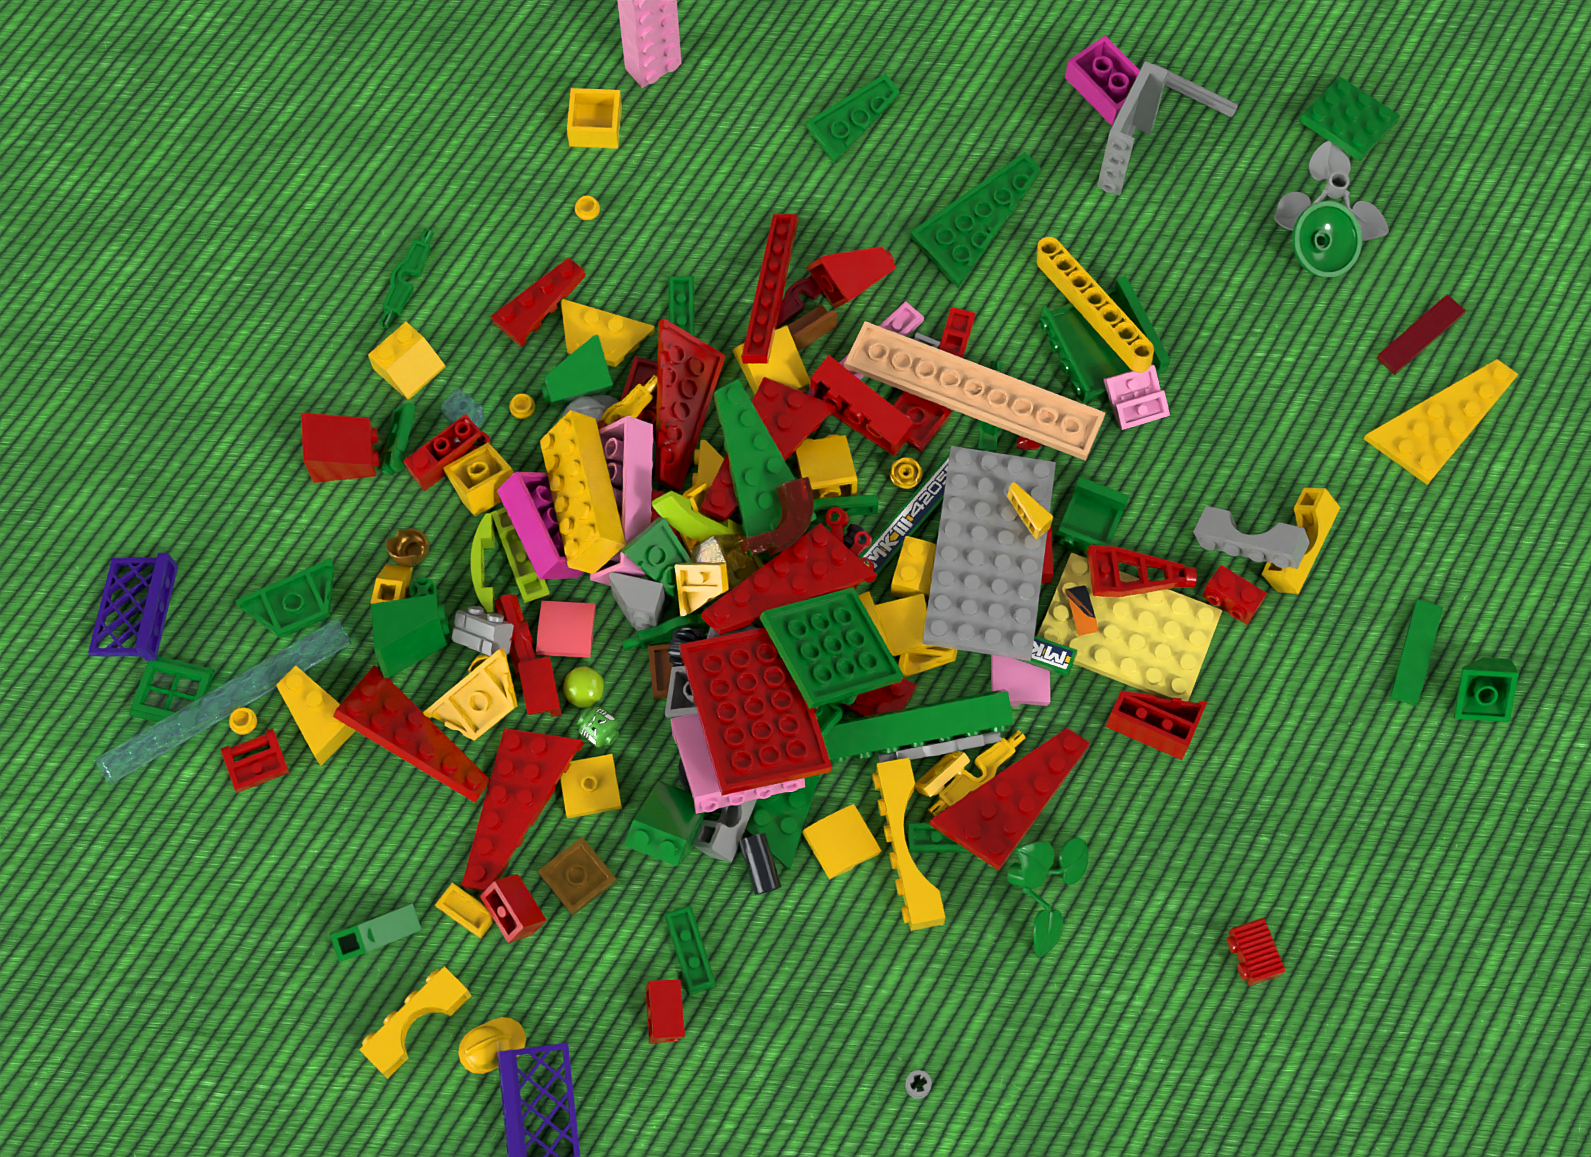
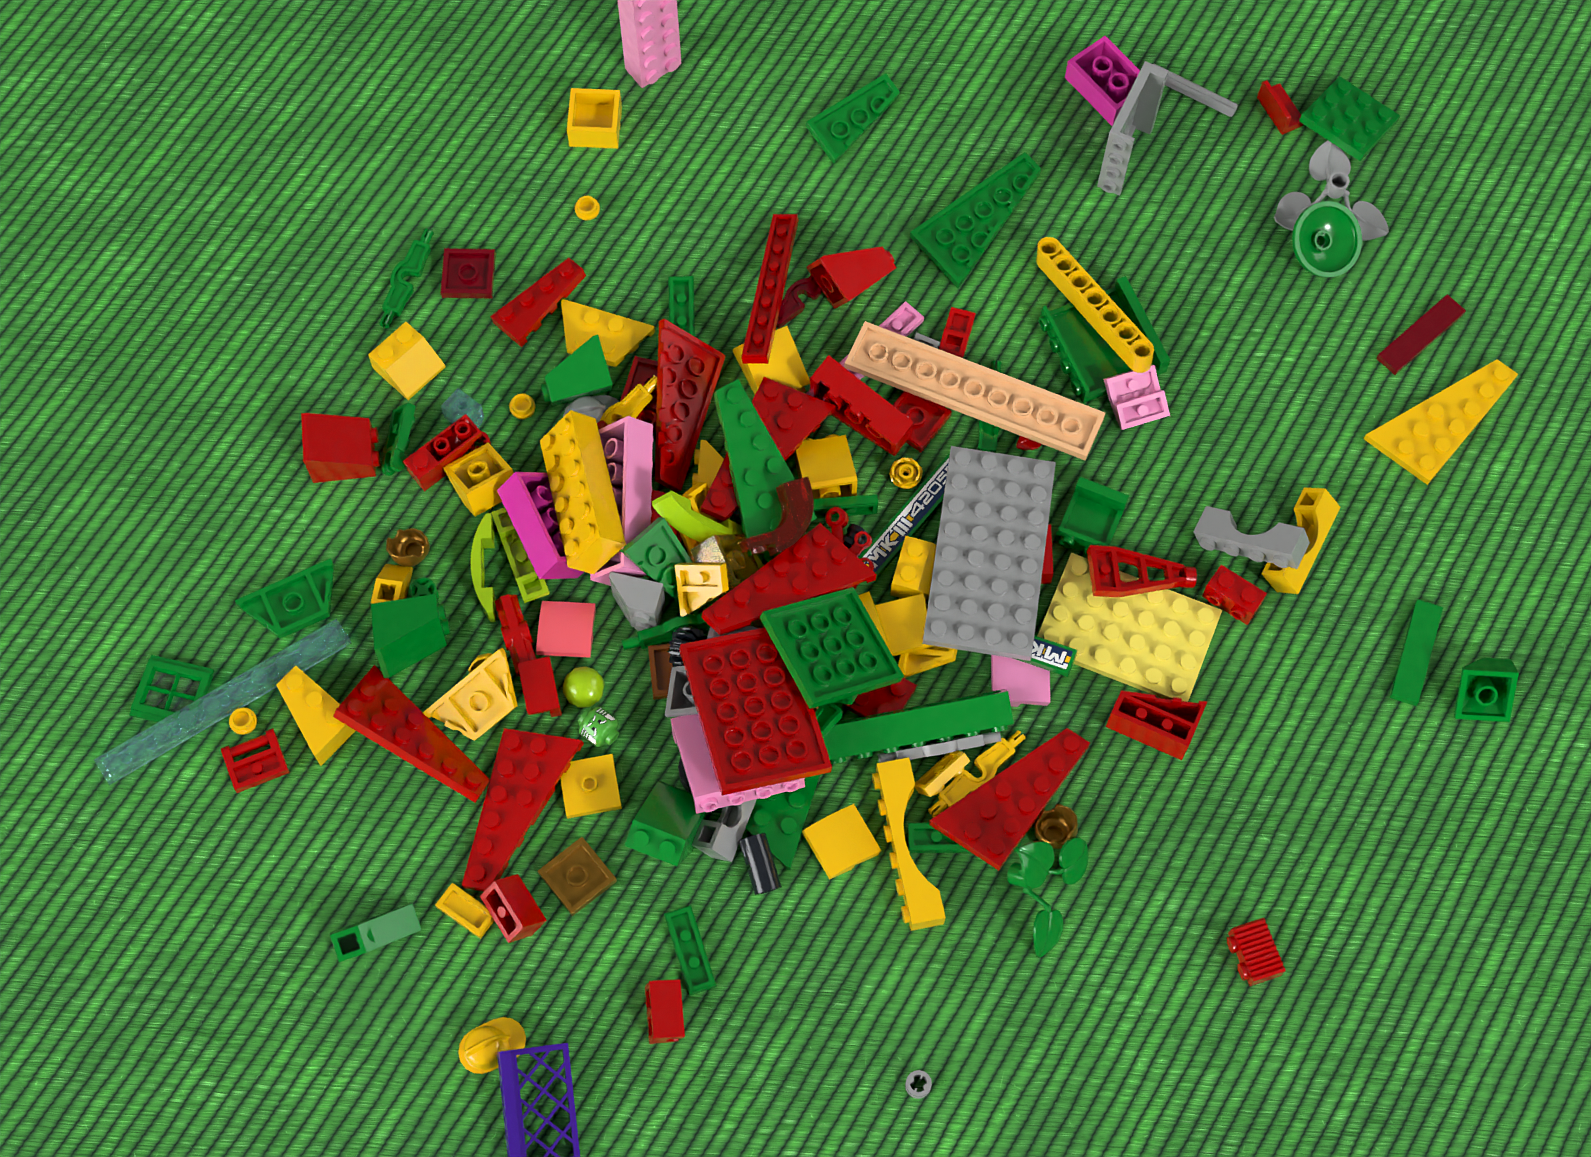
dark purple fence [88,553,178,661] -> none
yellow arch [359,966,471,1079] -> none
light grey brick [452,606,514,656] -> none
dark orange panel [788,304,837,351] -> none
yellow slope [1007,482,1053,540] -> none
sticker [1065,585,1098,636] -> none
none -> dark red plate [441,248,496,299]
none -> pearl gold hair [1035,804,1078,849]
none -> red panel [1257,80,1303,135]

